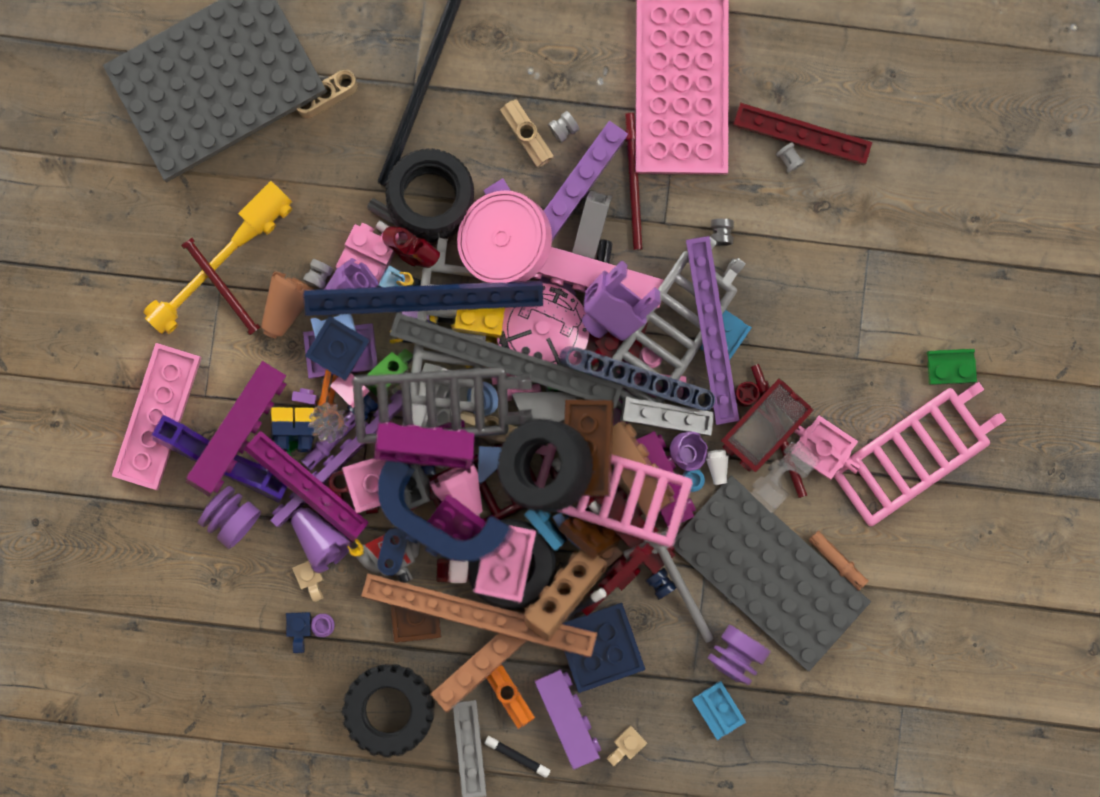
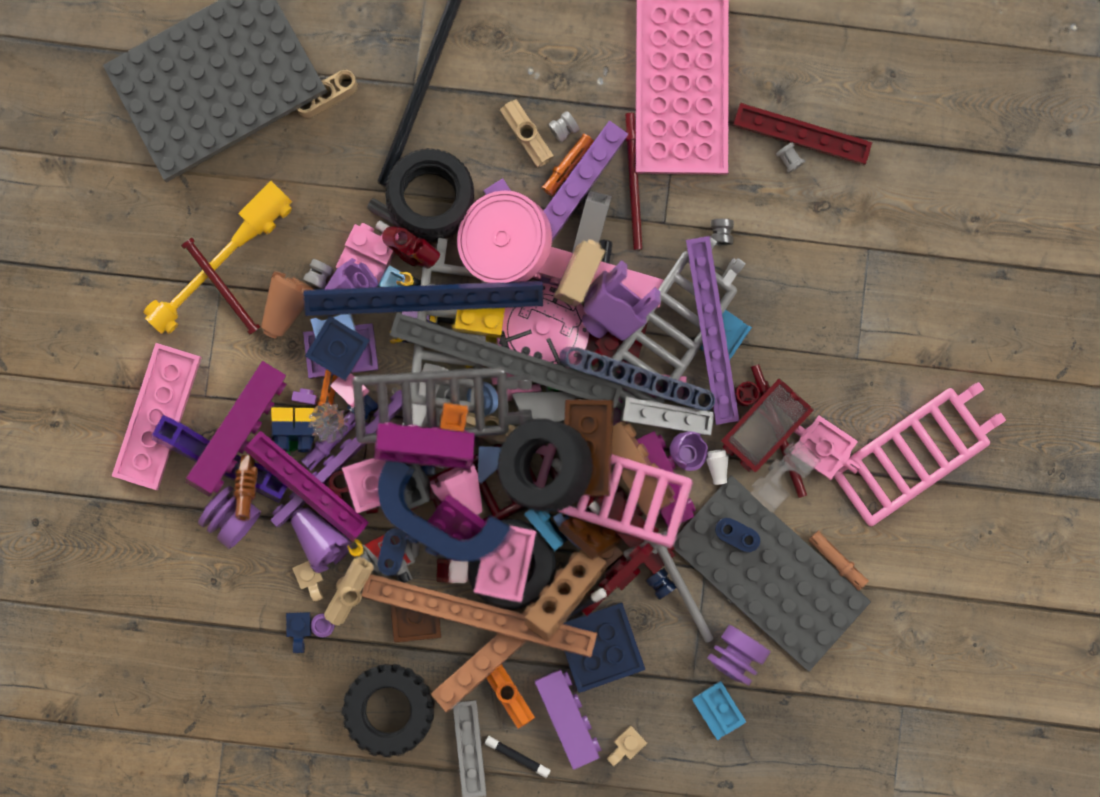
bright green torso [365,348,413,398] -> none
bright pink plate [639,346,662,368] -> none
dark azure plate [682,469,705,492] -> none
green plate [927,349,977,385] -> none
none -> dark orange hinge [234,455,258,521]
none -> tan piece [324,557,374,626]
none -> orange plate [440,403,468,432]
none -> orange pin [541,134,594,196]
none -> tan brick [553,240,605,307]
none -> dark blue plate [715,518,760,552]

